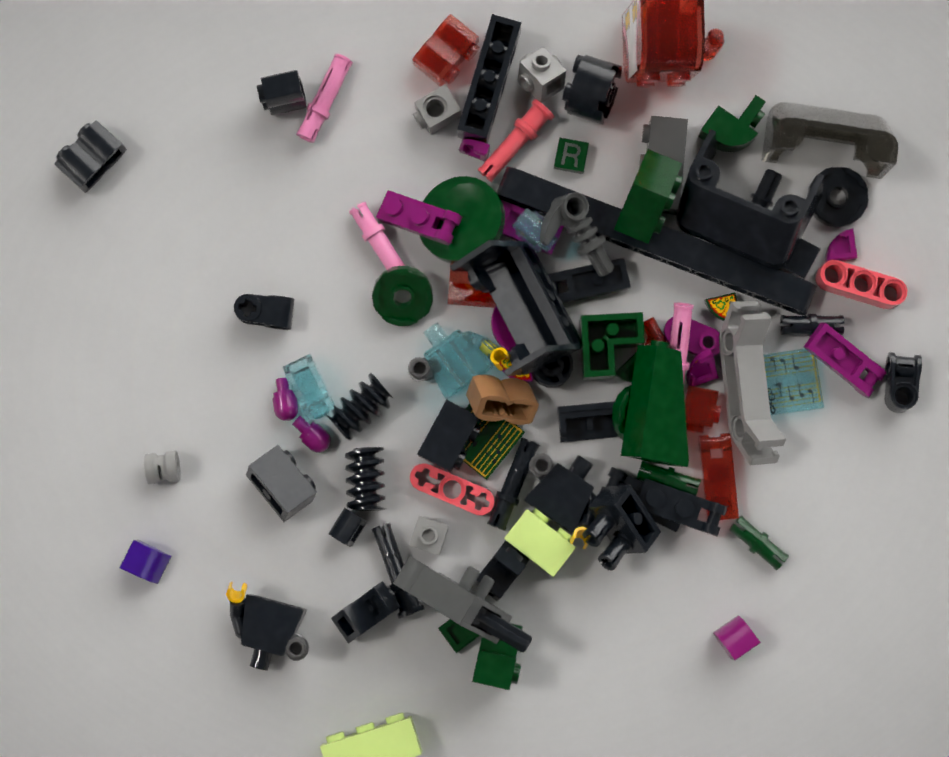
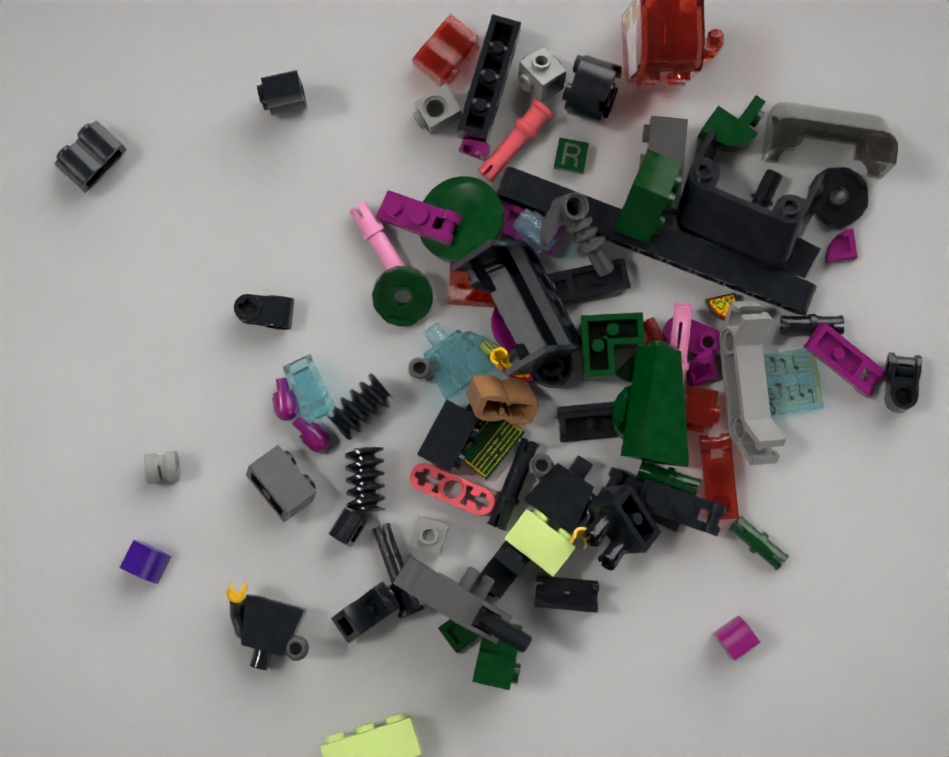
bright pink pin [296,54,353,143] -> none
coral beam [815,260,908,309] -> none
none -> black hinge [534,575,599,613]

